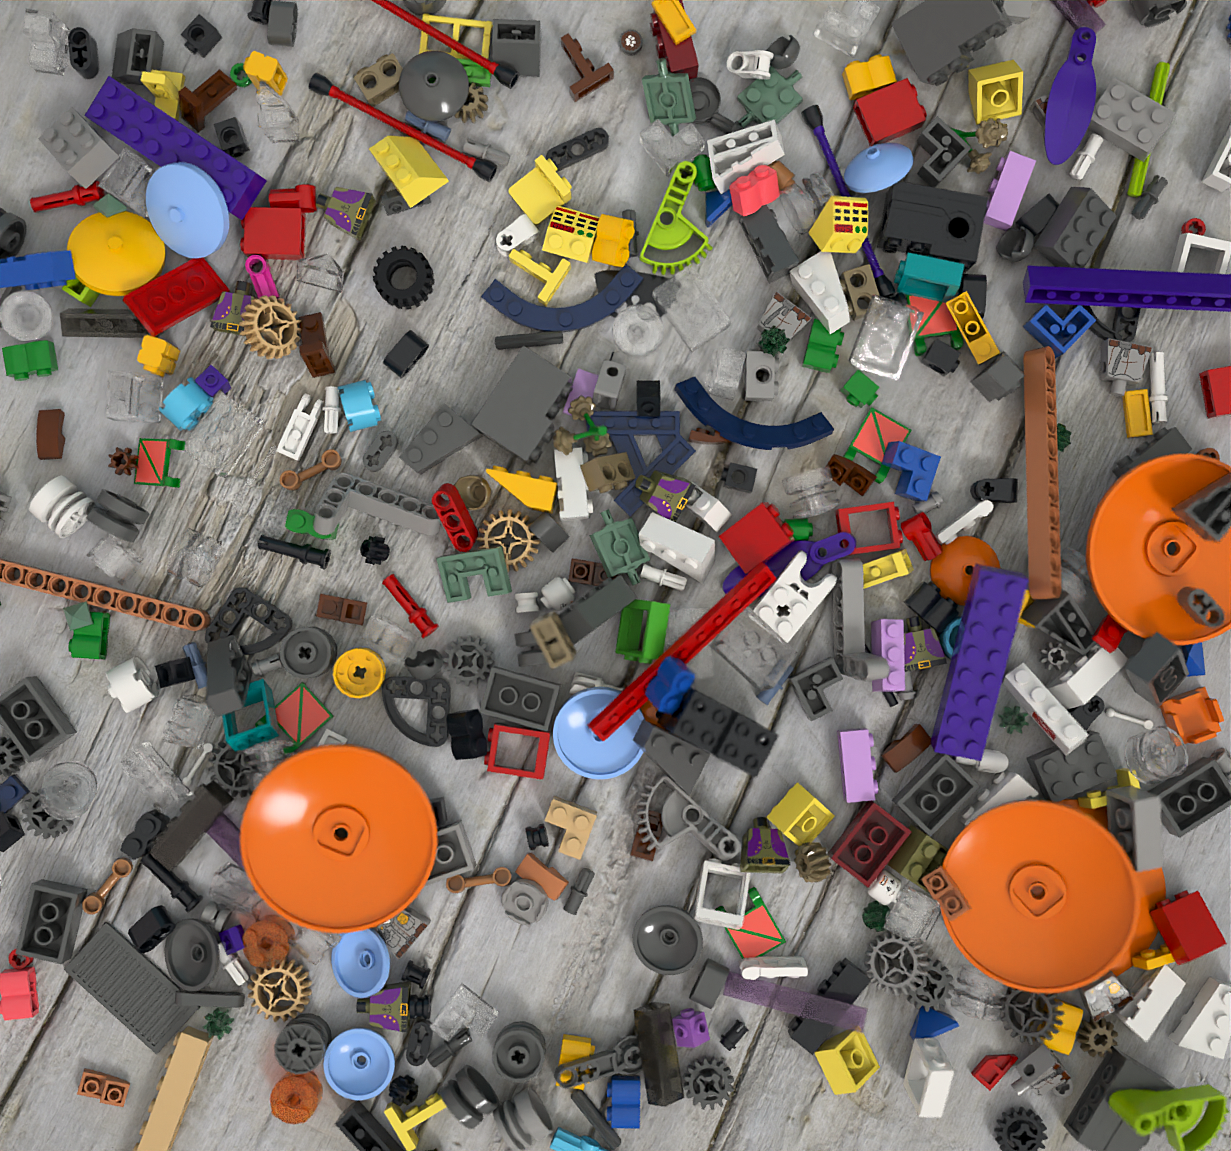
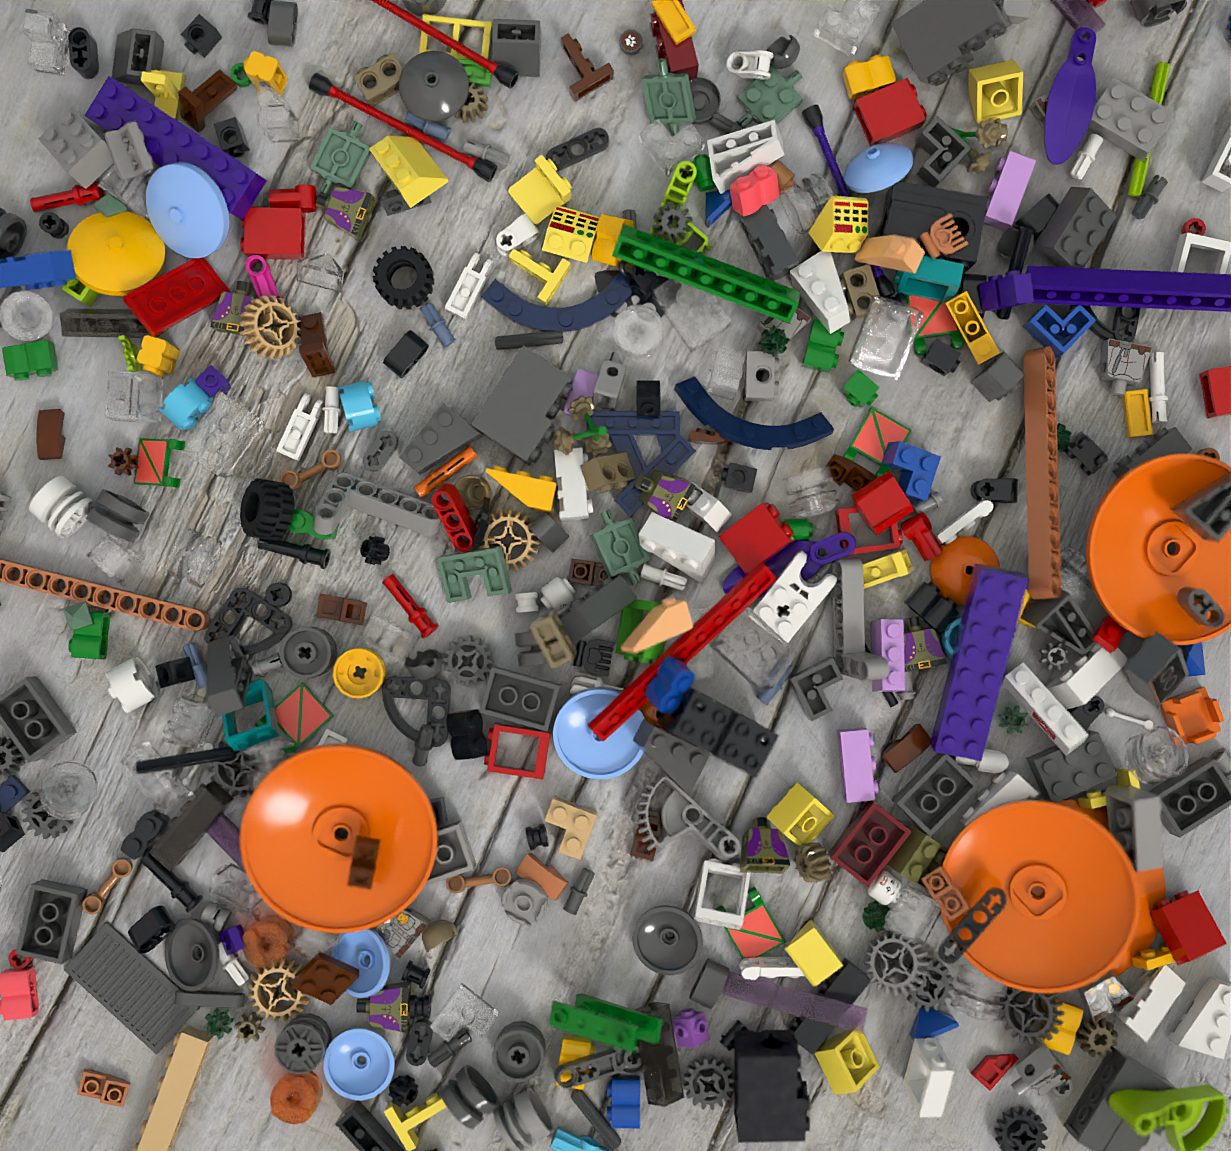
none -> black bush [39,212,69,239]
none -> light grey bracket [104,122,154,180]
none -> lime piece [118,335,143,373]
none -> black axle [135,746,234,775]
none -> dark tan gear [234,1012,265,1044]
none -> black tyre [240,478,295,541]
none -> black wheel [265,583,292,606]
none -> reddish brown plate [292,951,359,1005]
none -> sand green plate [309,121,371,196]
none -> reddish brown slope [347,835,381,889]
none -> dark grey axle [412,724,434,767]
none -> orange pin [413,445,478,498]
none -> sand blue axle [420,303,456,348]
none -> dark tan hair [422,920,458,952]
none -> white hinge [445,252,493,320]
none -> black piece [473,497,490,545]
none -> green fence [549,993,663,1053]
none -> black piece [573,639,615,677]
none -> green brick [612,224,800,324]
none -> black piece [619,260,662,300]
none -> light nougat slope [621,597,693,653]
none -> dark grey gear [652,202,693,244]
none -> black piece [734,1030,810,1143]
none -> light yellow slope [784,919,843,987]
none -> red slope [851,471,914,535]
none -> light nougat slope [854,235,925,274]
none -> nougat piece [919,213,968,260]
none -> black beam [938,887,1007,964]
none -> dark purple piece [979,270,1034,312]
none -> black axle [996,227,1033,320]
none -> black piece [1063,431,1108,476]

